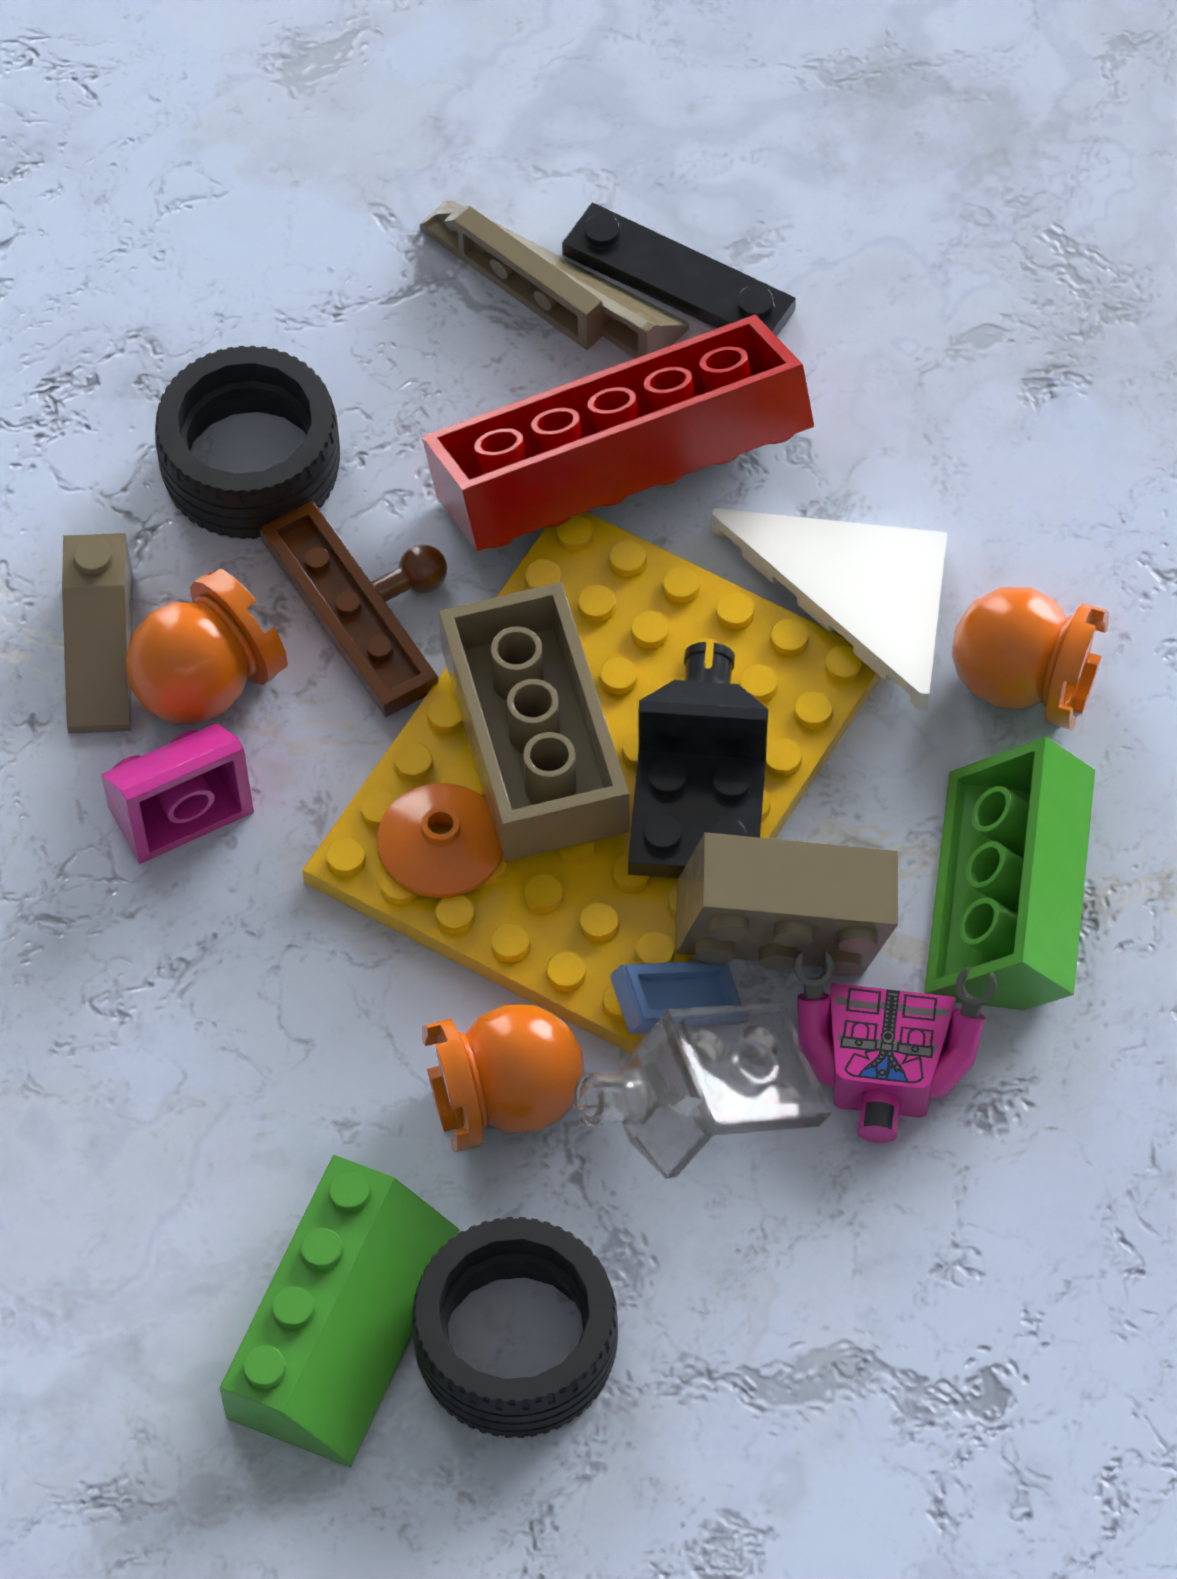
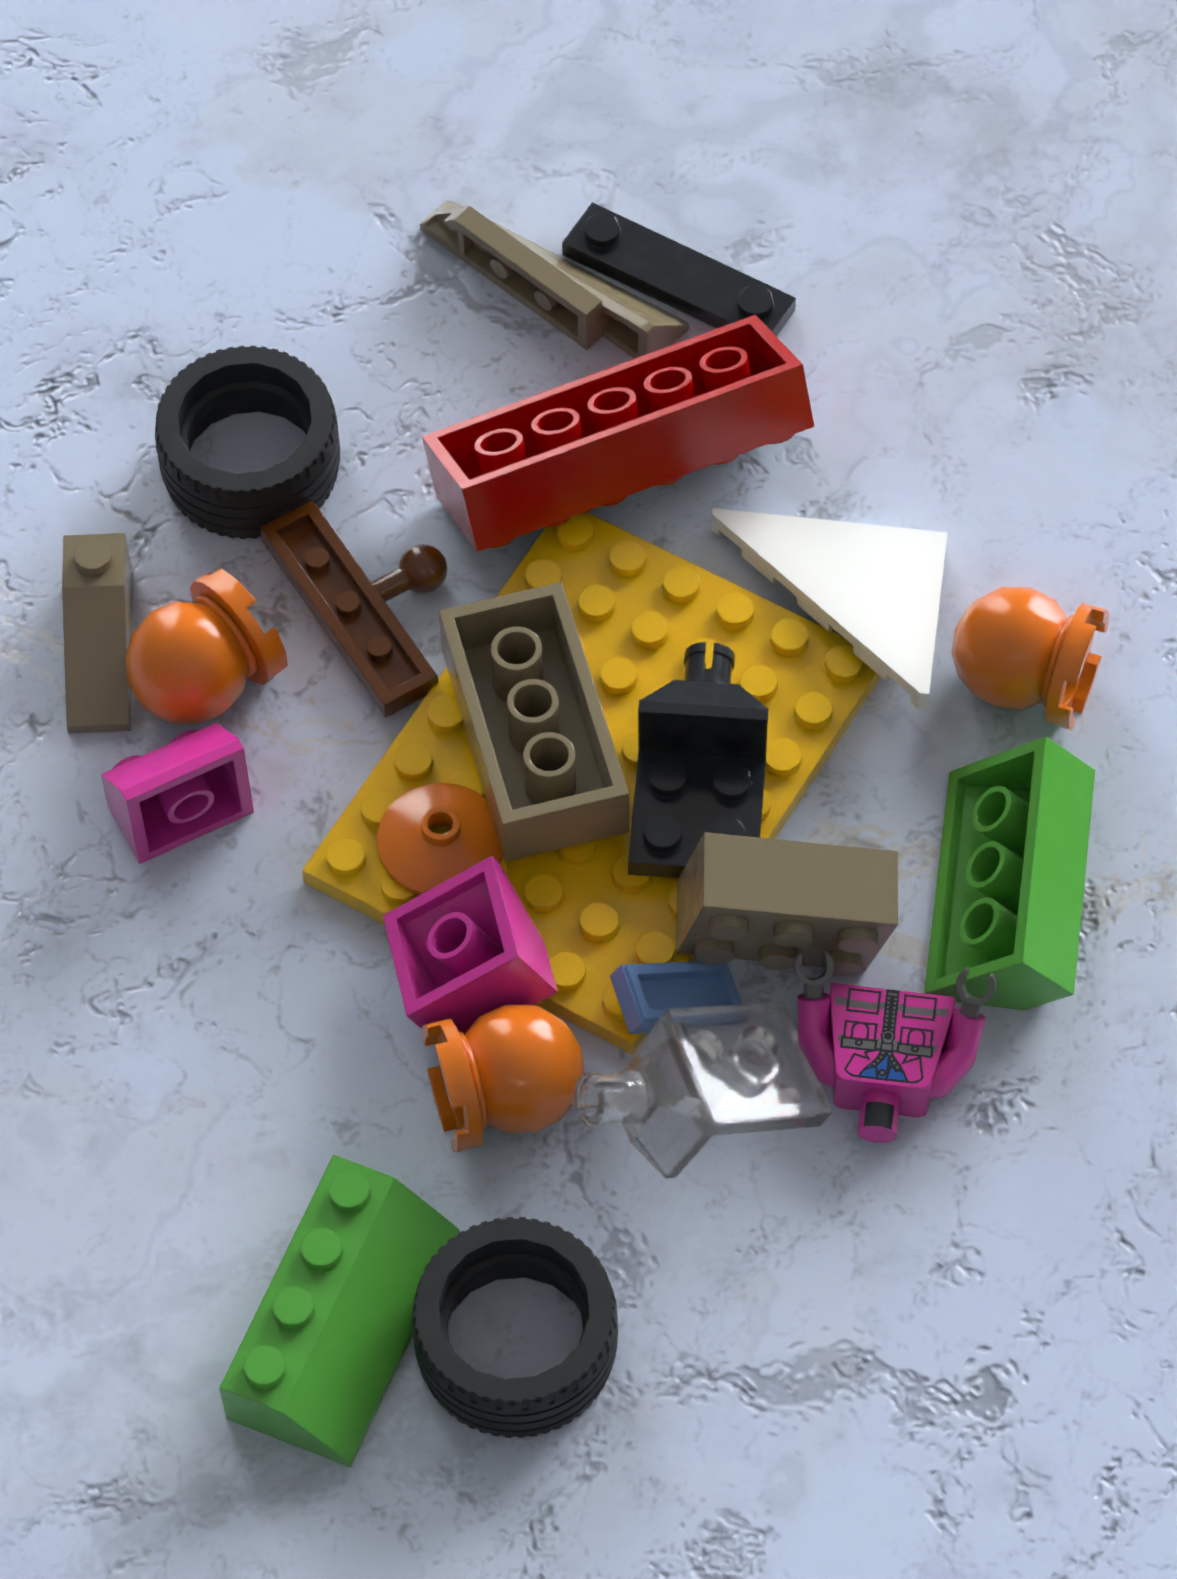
none -> dark pink slope [383,856,558,1034]

